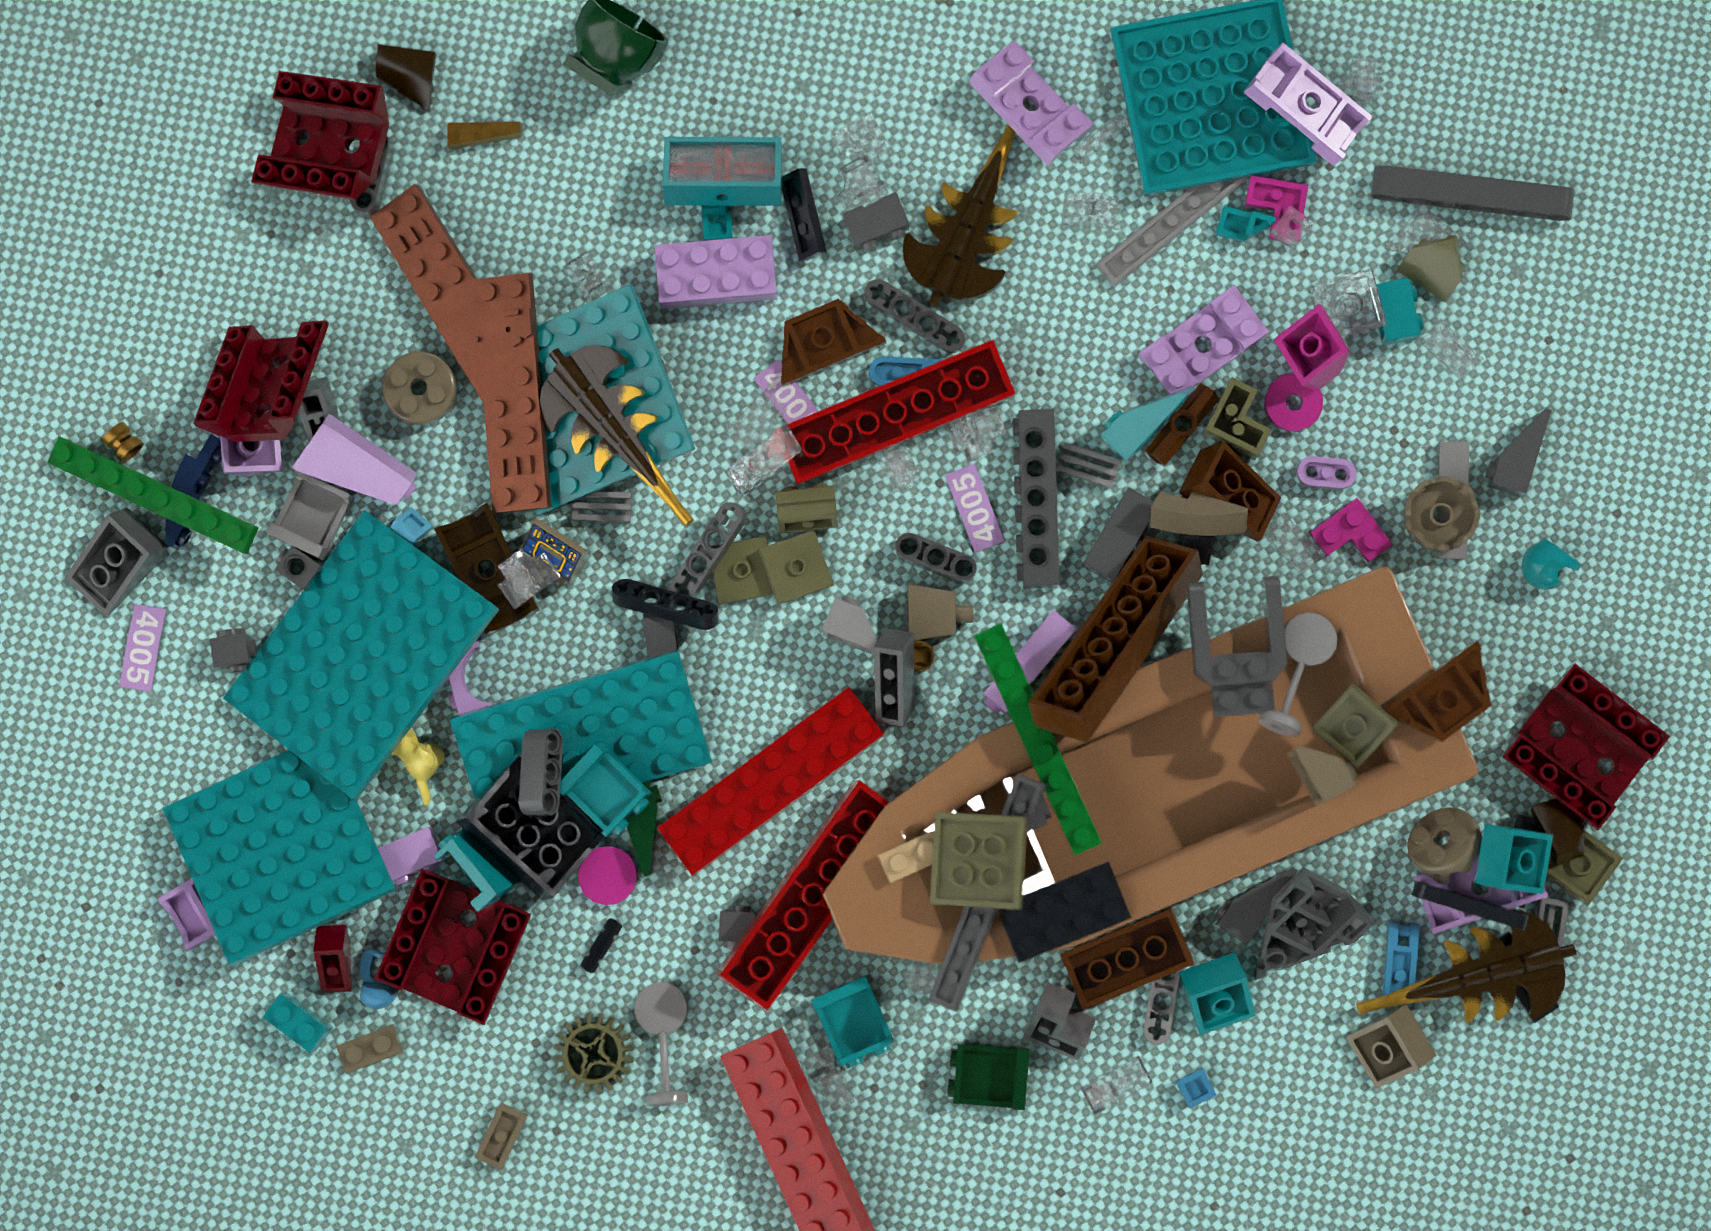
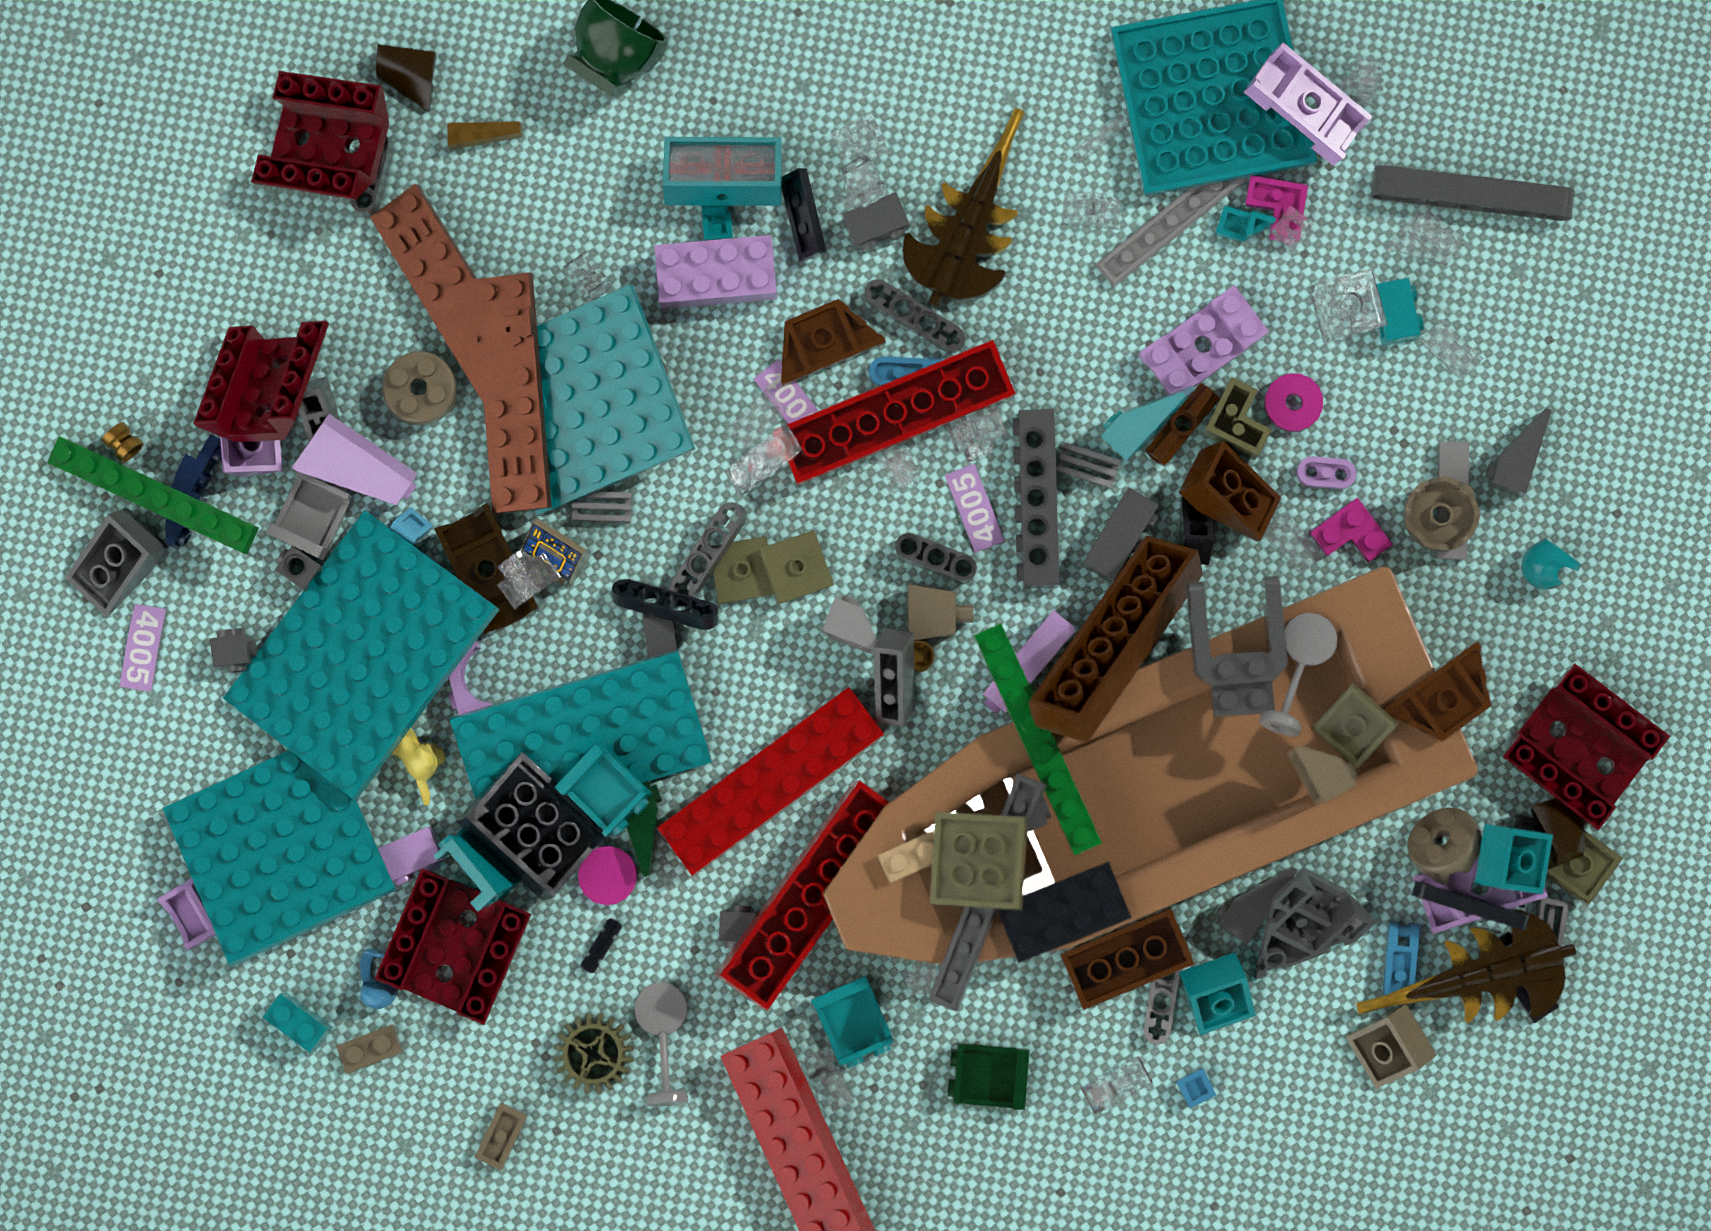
dark red slope [313,924,352,993] -> none
dark grey beam [519,729,563,815] -> none
dark brown animal [539,345,694,527] -> none
olive brick [775,483,838,533] -> none
lavender piece [969,40,1094,166] -> none
flat silver brick [1023,982,1096,1061] -> none
dark tan slope [1150,491,1248,536] -> none
dark pink slope [1274,304,1350,391] -> none
olive slope [1396,235,1466,302] -> none

